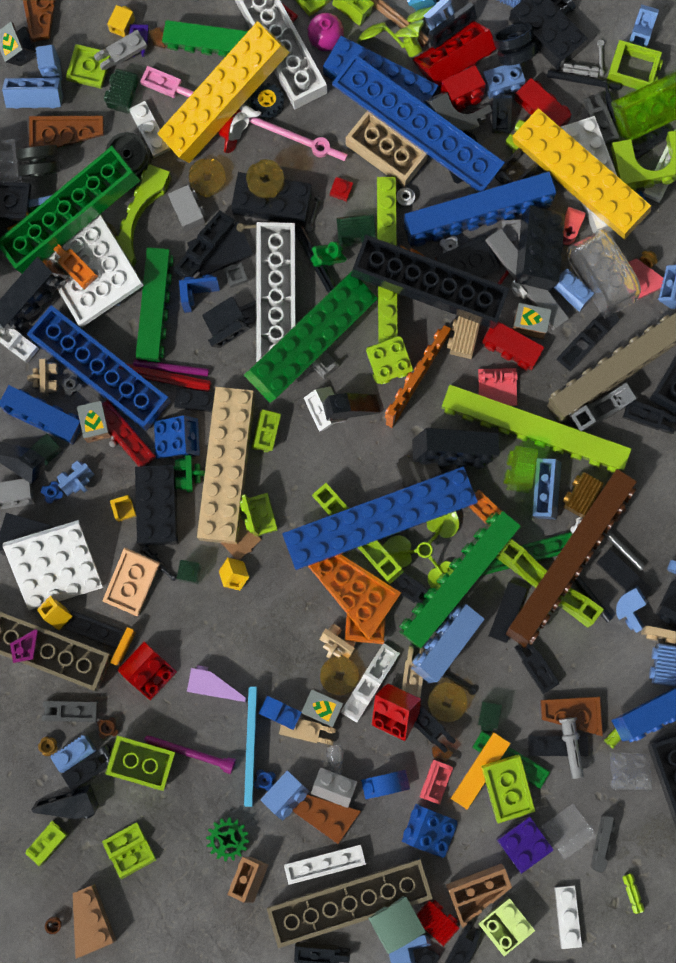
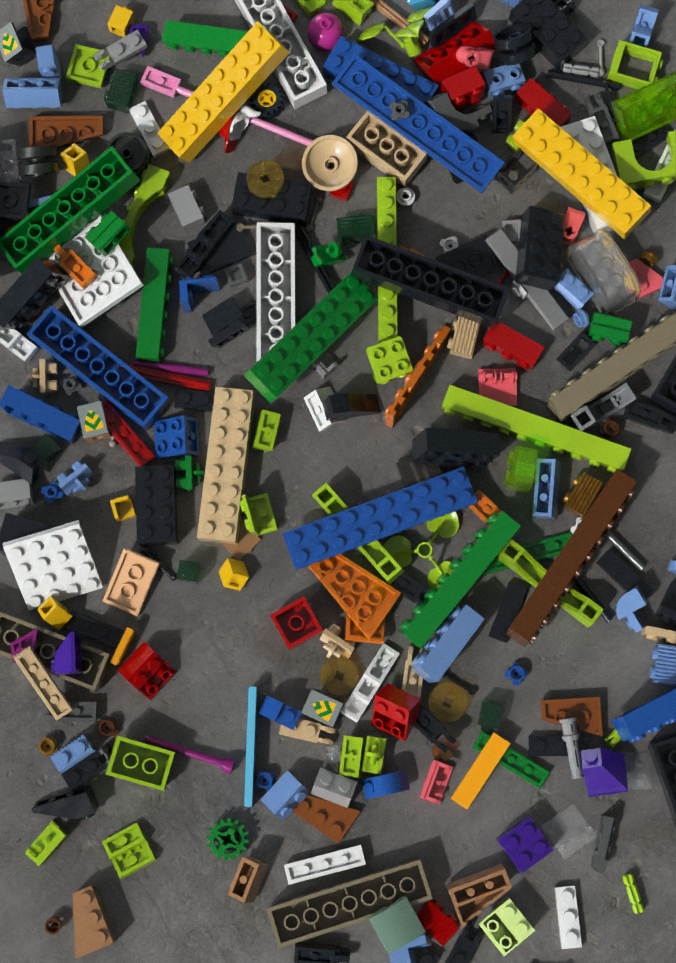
clear orange piece [149,27,166,48] -> none
lavender slope [187,665,247,702] -> none
clear yellow plate [189,159,226,197] -> none
blue bracket [402,804,458,858] -> none
blue brick [404,172,556,247] -> none
lime plate [481,754,535,824] -> none
piece [512,303,551,339] -> none
black hinge [514,643,560,694] -> none
none -> tan tile [13,646,73,721]
none -> dark purple slope [51,632,82,675]
none -> yellow brick [60,143,89,177]
none -> green brick [86,210,132,257]
none -> red brick [270,596,323,651]
none -> tan dish [302,135,358,191]
none -> lime hinge [339,735,366,778]
none -> lime hips [361,736,386,774]
none -> dark grey plate [389,100,410,121]
none -> coral piece [456,46,494,70]
none -> blue plate [505,662,528,686]
none -> medium blue plate [573,309,590,327]
none -> dark purple slope [581,748,628,797]
none -> green brick [588,312,632,347]
none -> reddish brown plate [599,418,622,441]

